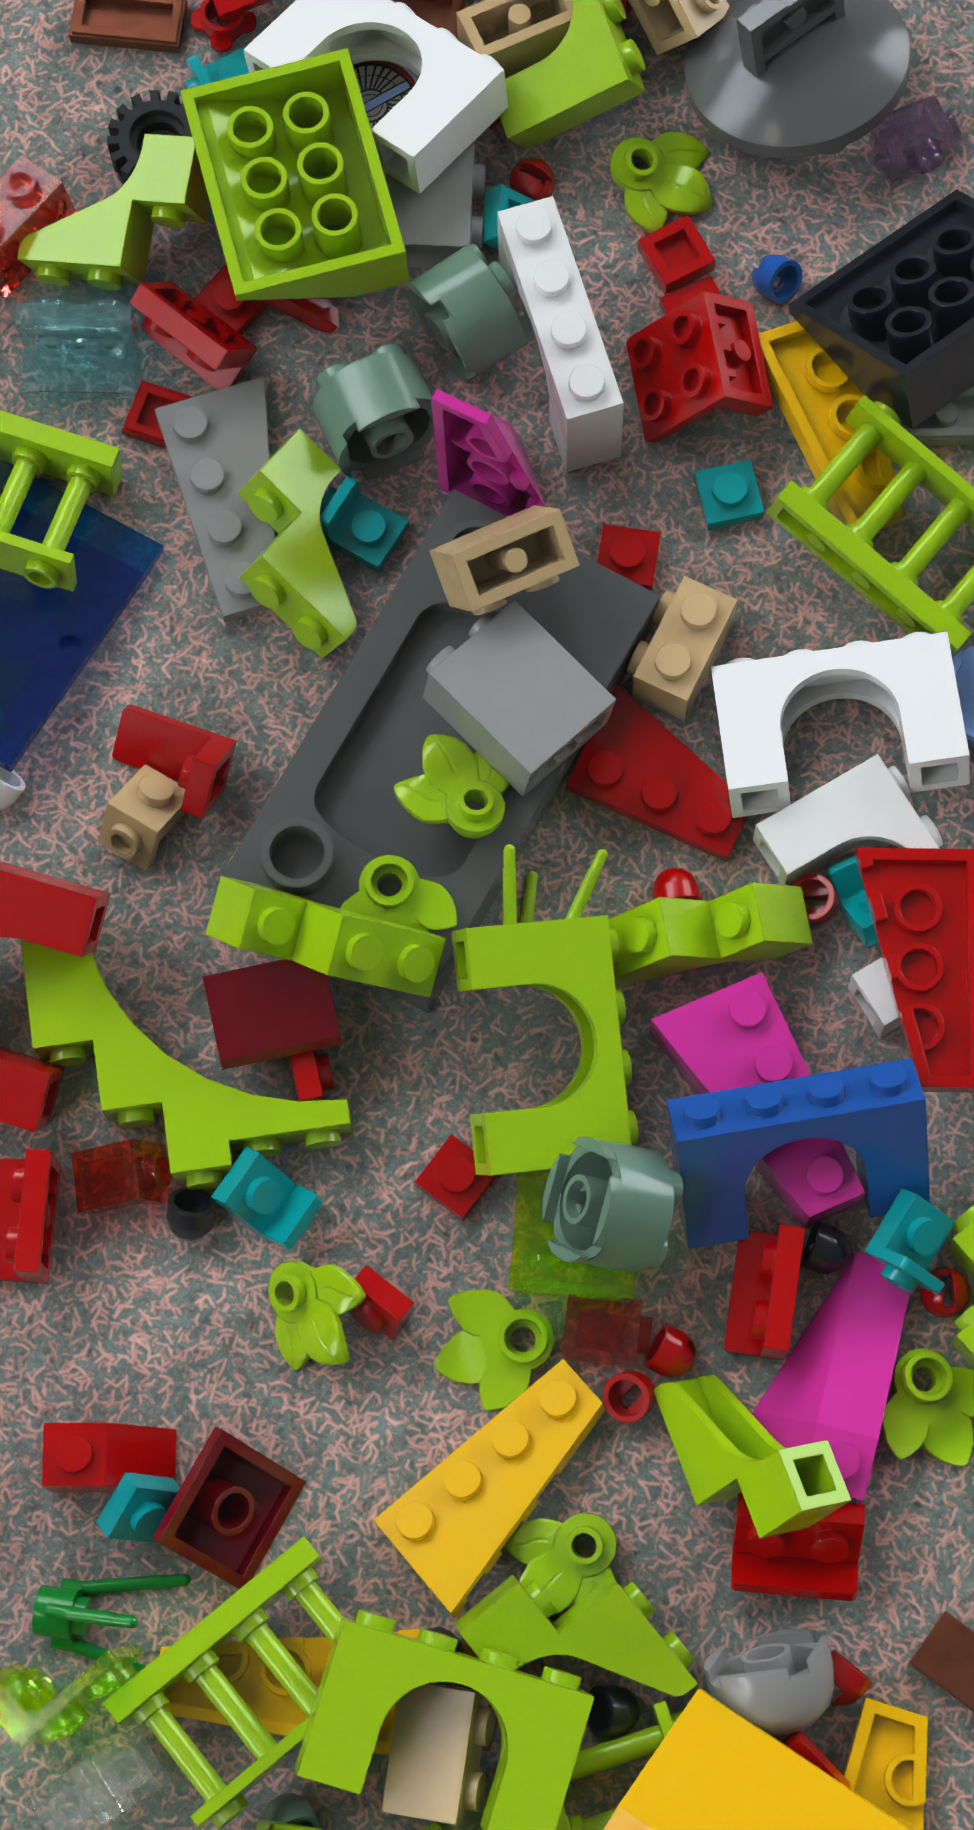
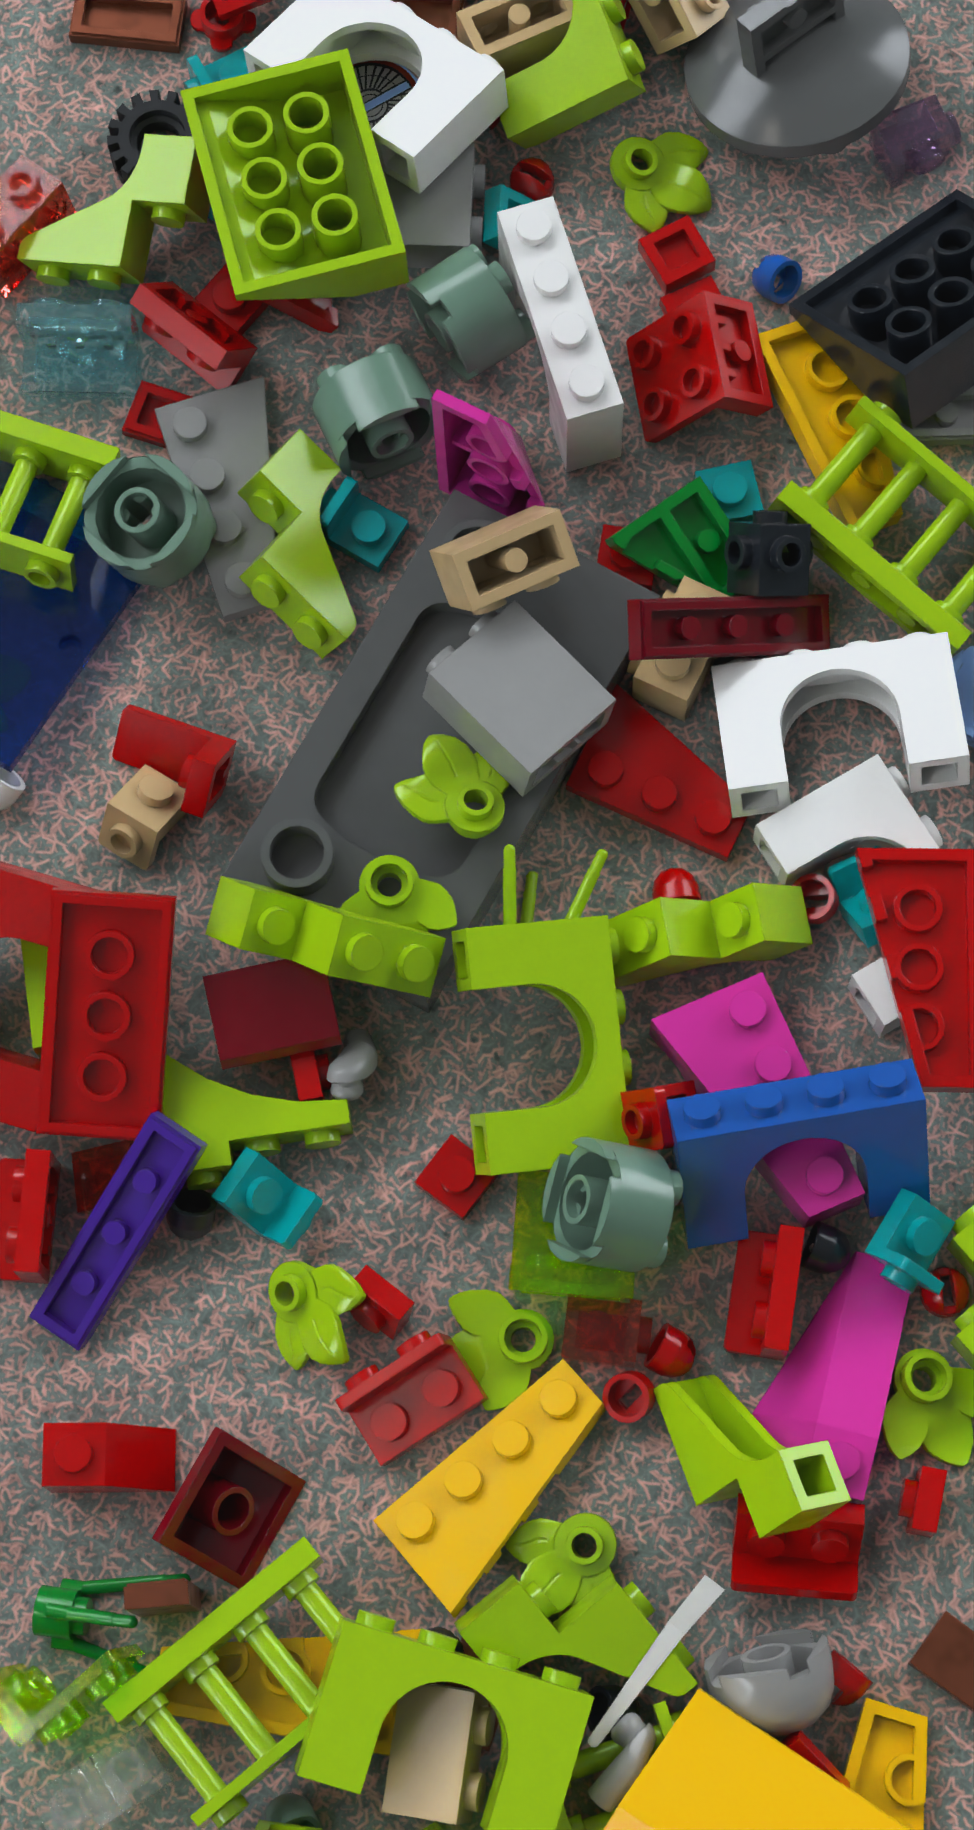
teal plate [96,1472,180,1543] -> none
none -> dark purple tile [29,1111,208,1351]
none -> red tile [36,887,177,1141]
none -> sand green brick [82,454,217,588]
none -> copper tile [123,1578,202,1617]
none -> light grey arm [326,1028,378,1101]
none -> red bracket [335,1331,489,1466]
none -> white sticker [588,1575,725,1747]
none -> light grey arm [588,1712,657,1812]
none -> green wing [605,476,735,596]
none -> red bracket [620,1080,696,1150]
none -> dark red tile [627,594,830,660]
none -> black brick [724,510,813,596]
none -> red plate [898,1465,947,1538]

